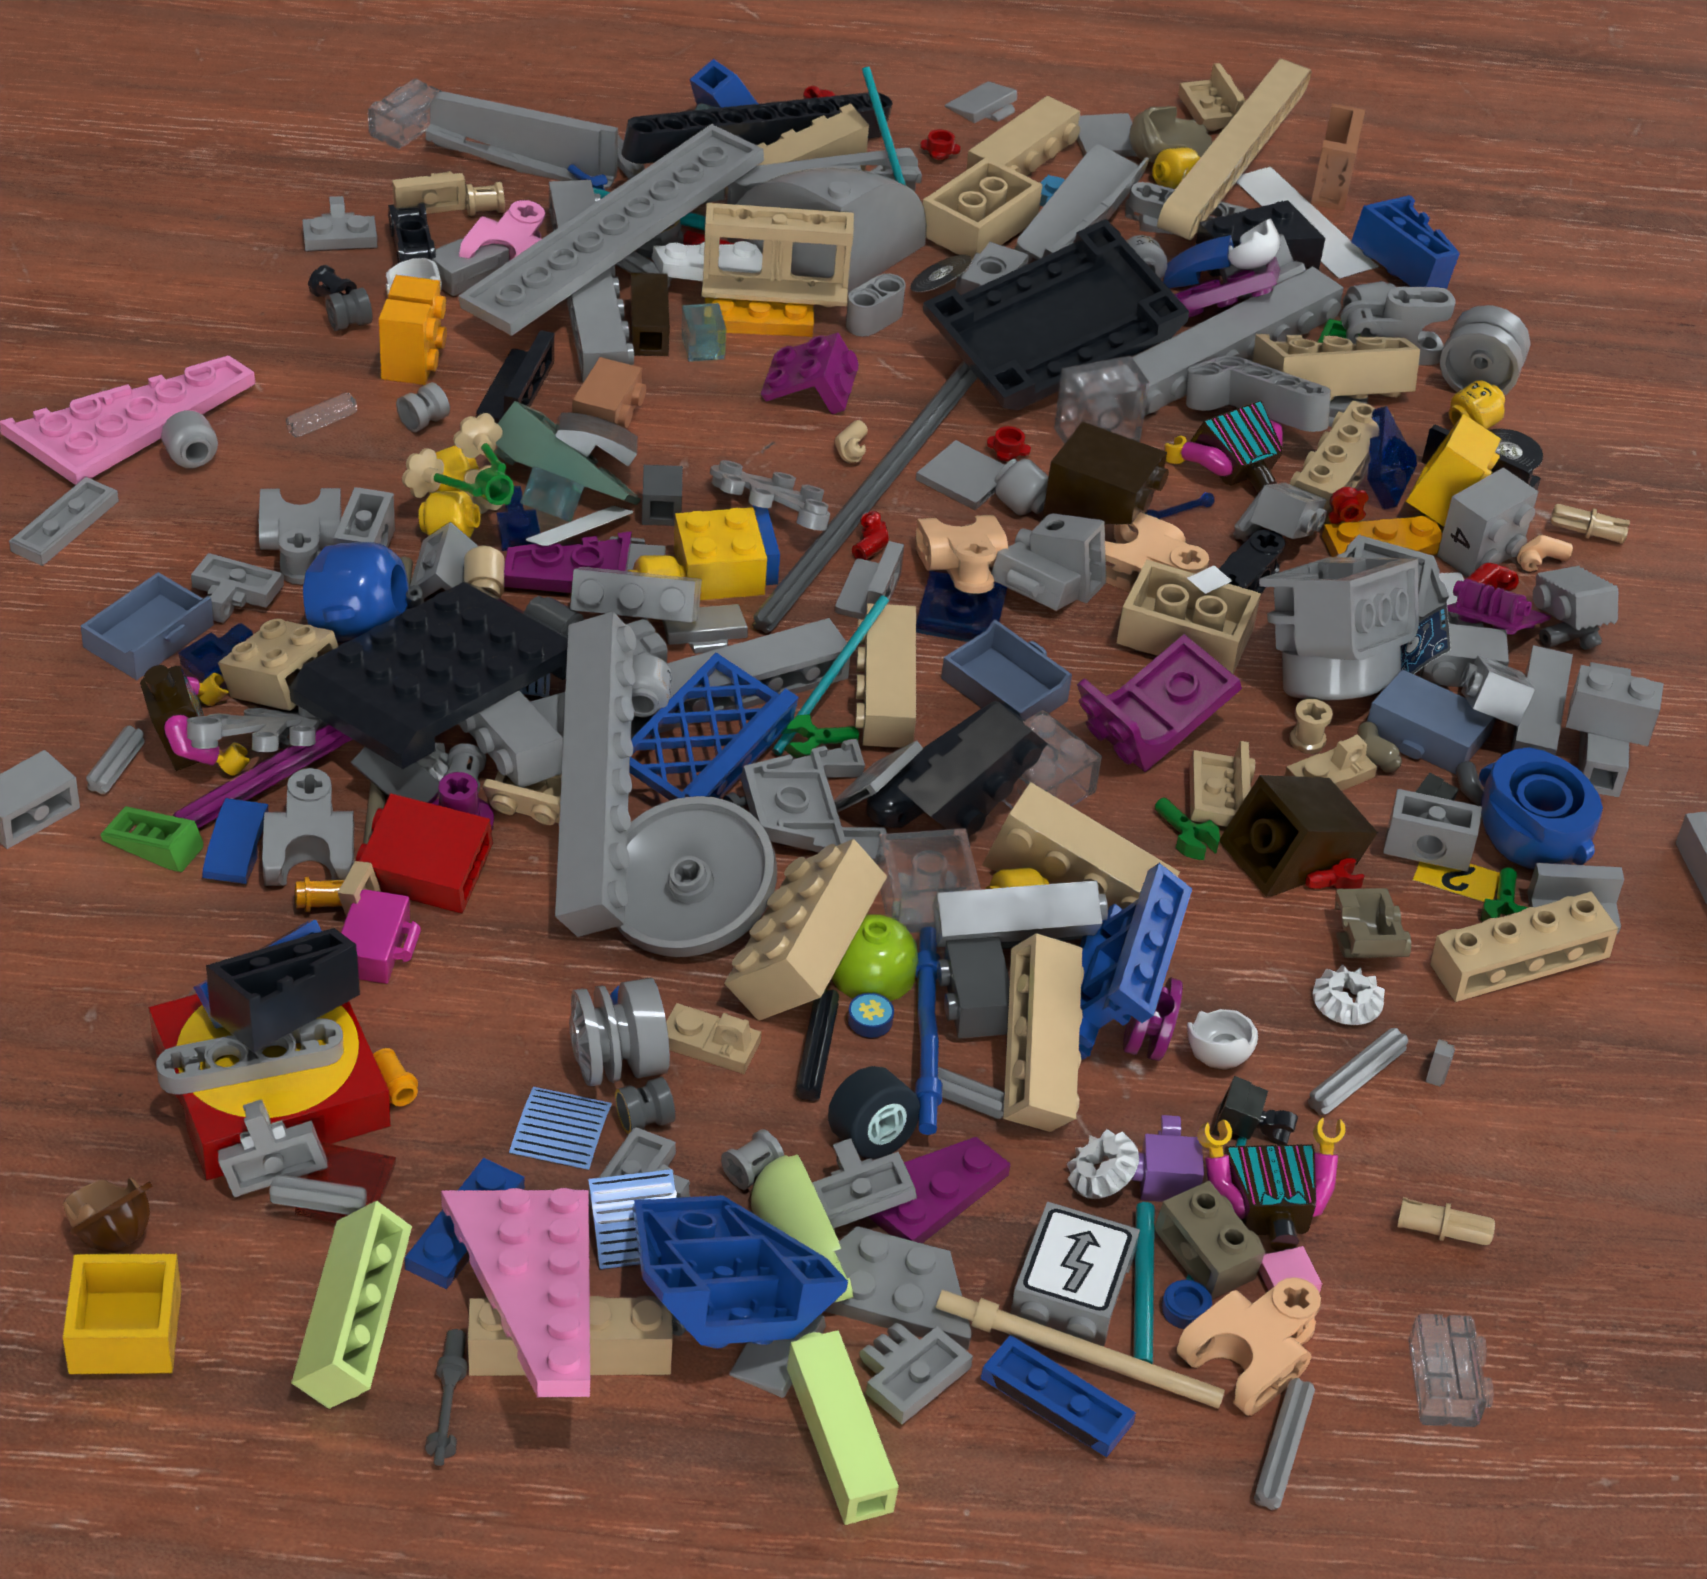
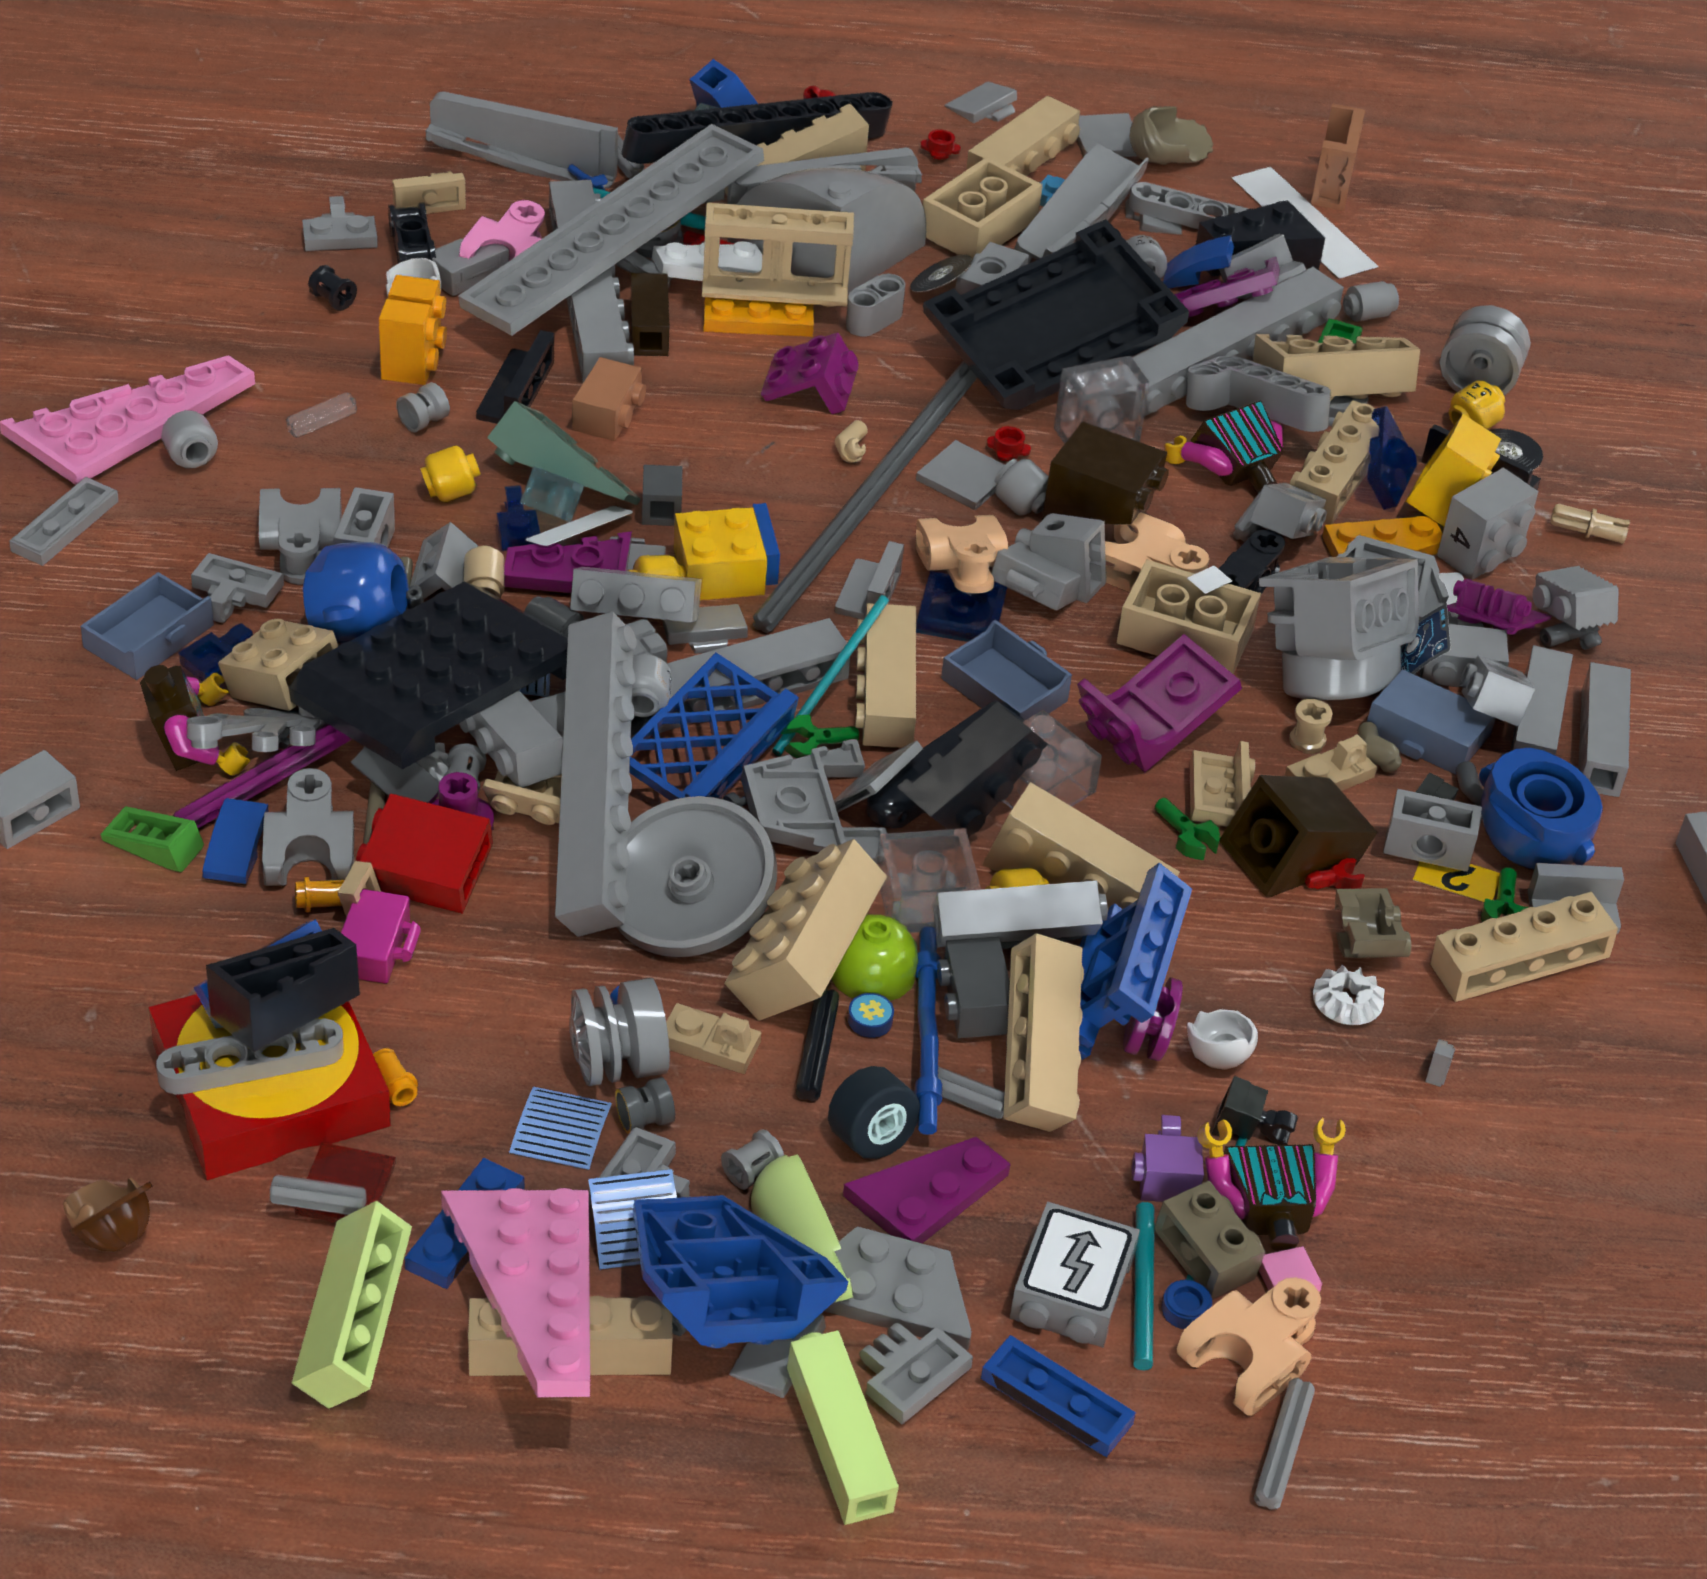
yellow piece [63,1254,181,1374] -> none
light grey axle [86,725,145,795] -> none
light grey hinge [218,1099,328,1197] -> none
dark grey wheel [325,287,373,331] -> none
clear brick [368,78,443,150] -> none
tan plant [402,413,514,514] -> none
yellow head [419,491,481,538] -> none
dark grey piece [425,1329,467,1466] -> none
tan bush [465,182,505,216] -> none
dark grey slope [555,412,638,467] -> none
clear light blue brick [681,303,726,362] -> none
light grey plant [710,460,830,531] -> none
light grey hinge [812,1138,917,1229] -> none
red arm [852,511,889,560] -> none
teal axle [862,66,906,185] -> none
tan bar [936,1289,1225,1409] -> none
white gear [1067,1129,1139,1199] -> none
clear blue hinge [1145,492,1215,519] -> none
yellow head [1152,148,1200,189] -> none
tan beam [1157,58,1312,240] -> none
tan bracket [1178,63,1245,131] -> none
white hair [1228,218,1280,269] -> none
light grey axle [1308,1028,1409,1115] -> none
red plate [1328,487,1369,524] -> none
light grey piece [1341,287,1455,365] -> none
blue wedge [1351,195,1460,289] -> none
tan axle [1397,1197,1495,1245] -> none
clear brick [1408,1314,1494,1427] -> none
red arm [1466,563,1519,591] -> none
light nougat arm [1517,535,1573,572] -> none
light grey brick [1566,665,1664,746] -> none

